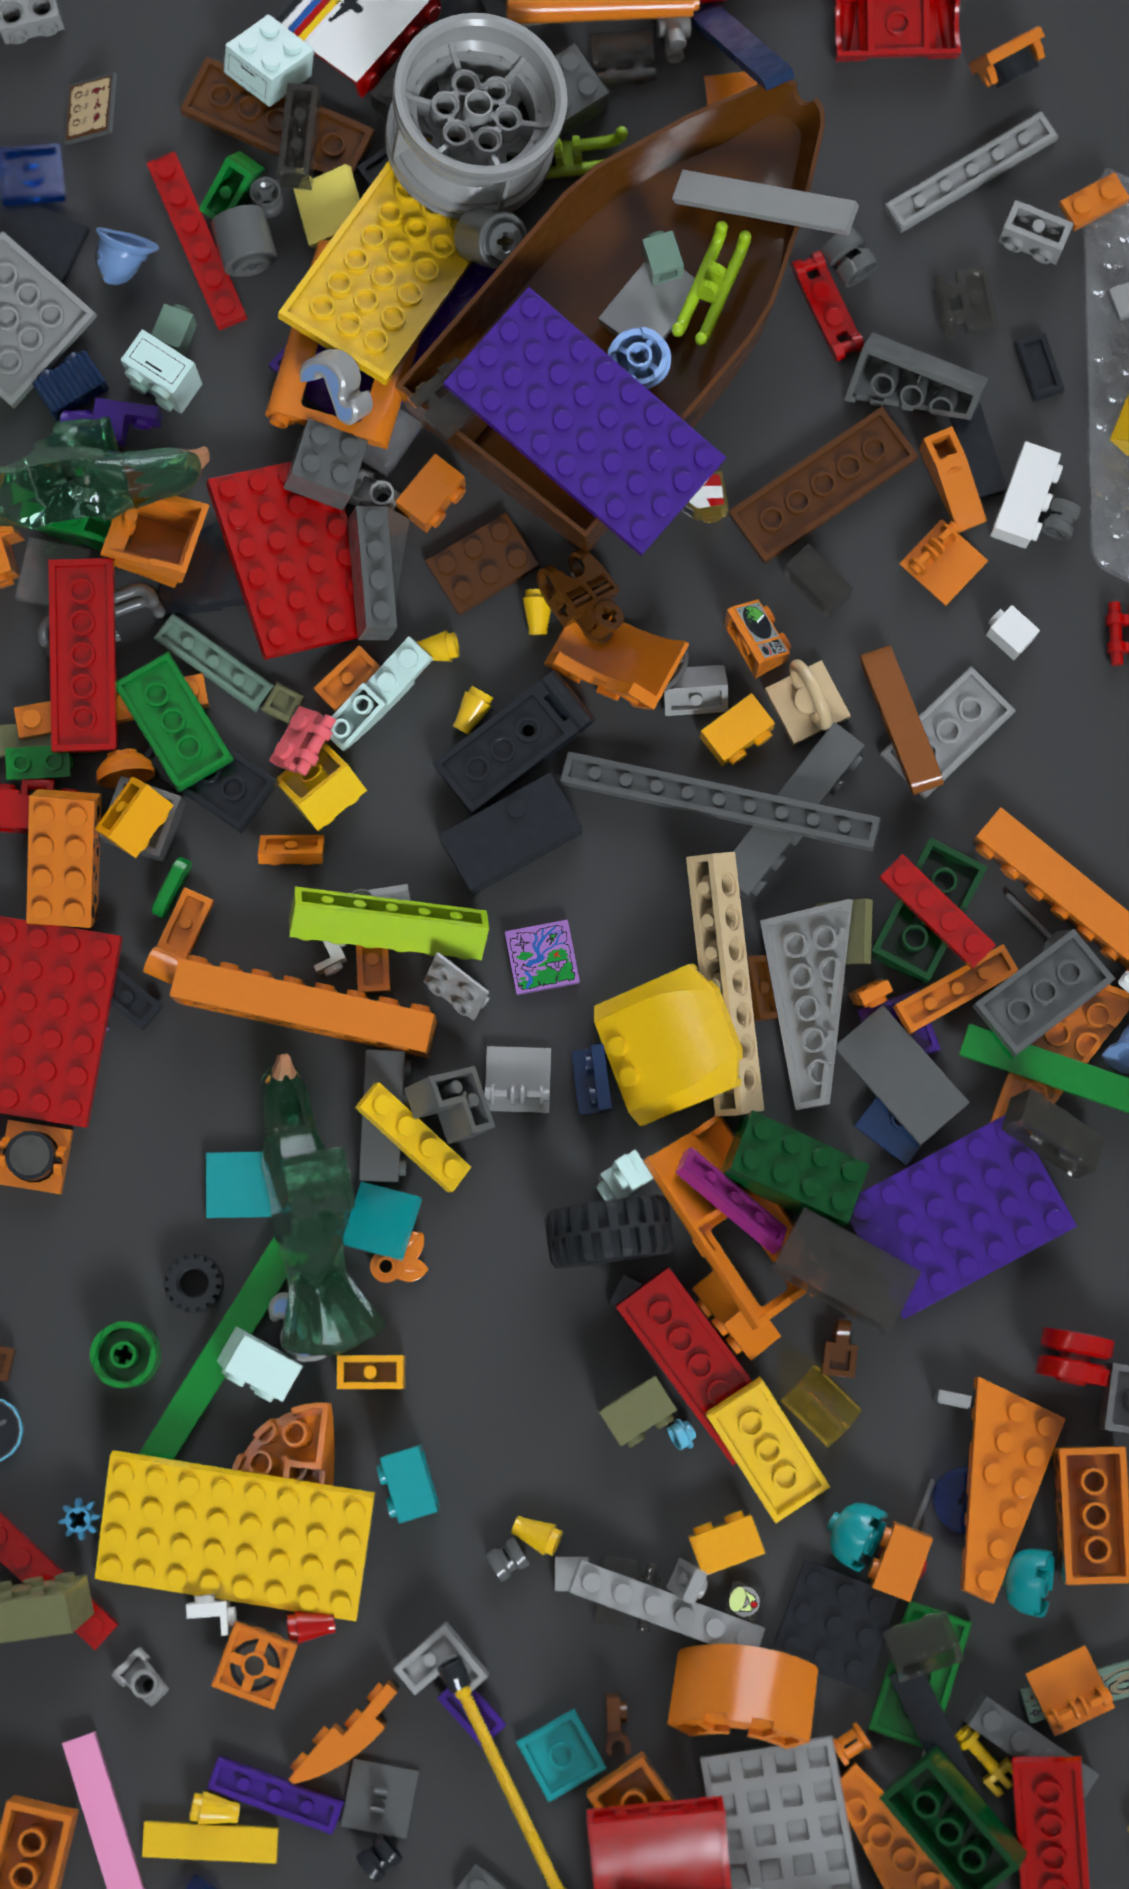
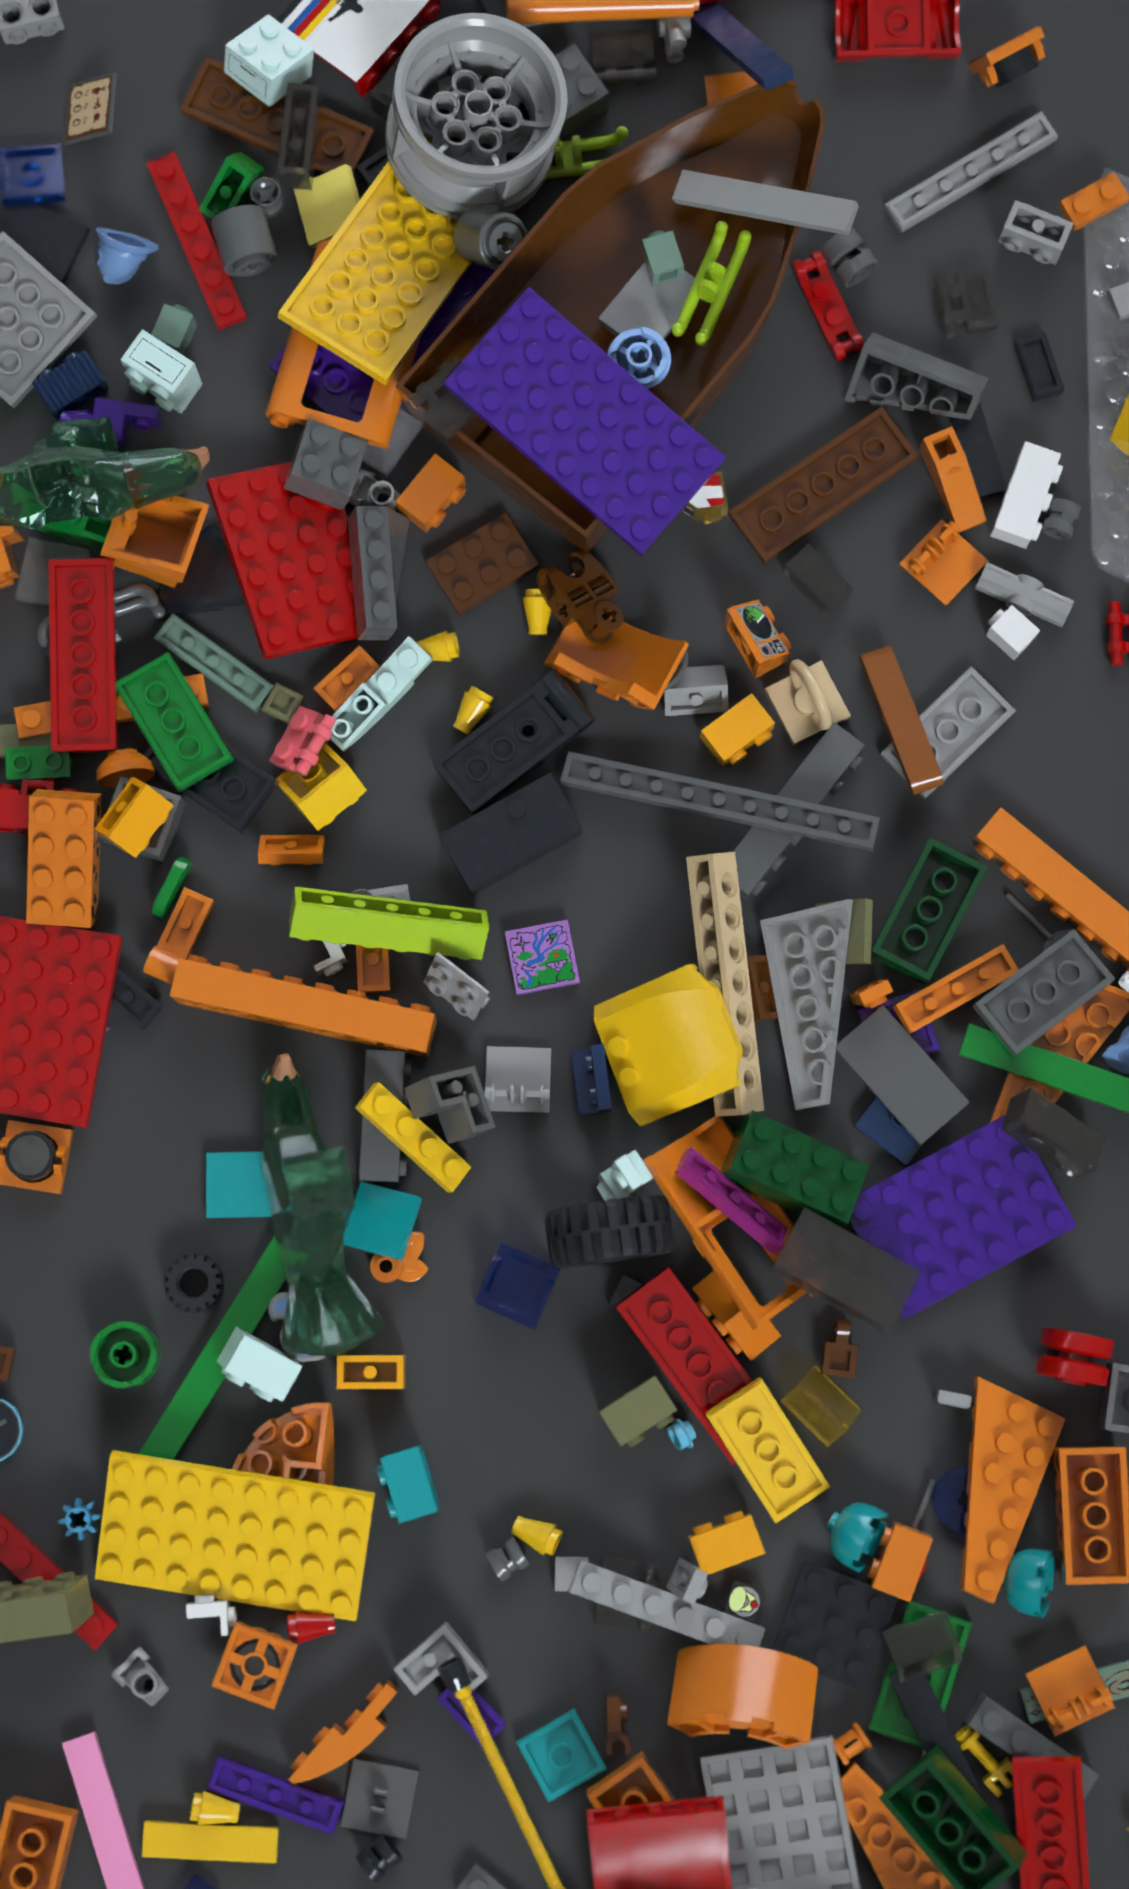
light grey animal [299,349,373,425] -> none
red plate [879,854,996,969] -> none
none -> clear blue panel [475,1243,561,1329]
none -> light grey piece [975,562,1074,628]

